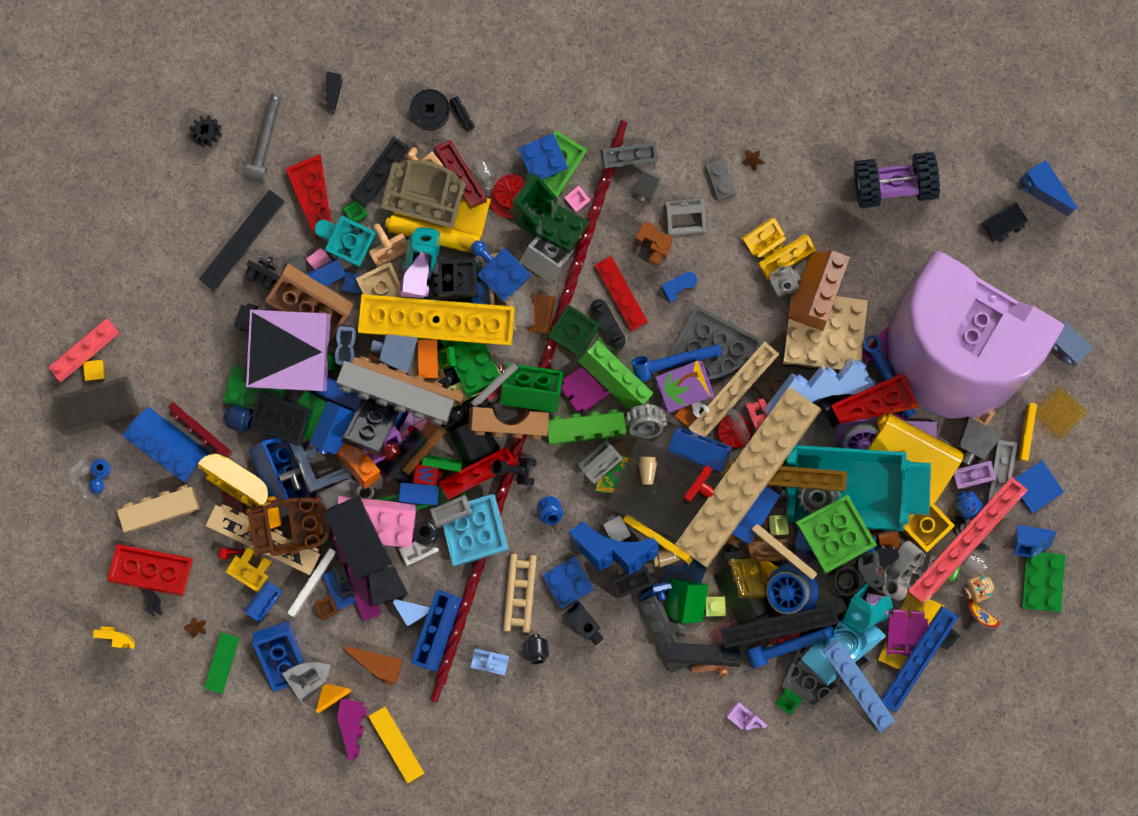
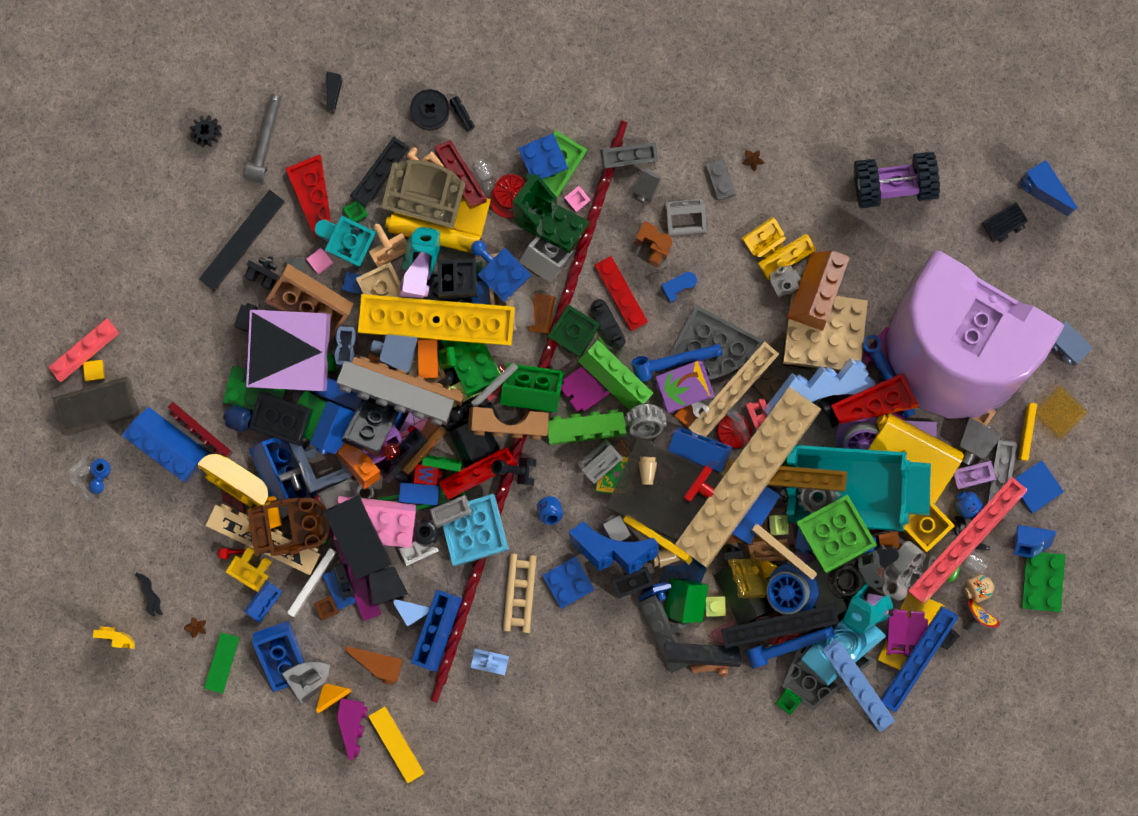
red plate [107,544,193,597] -> none
tan brick [117,485,200,533] -> none
blue tile [306,257,346,286] -> none
black head [523,634,549,665] -> none
black torso [564,601,604,645] -> none
lavender slope [725,701,768,730] -> none

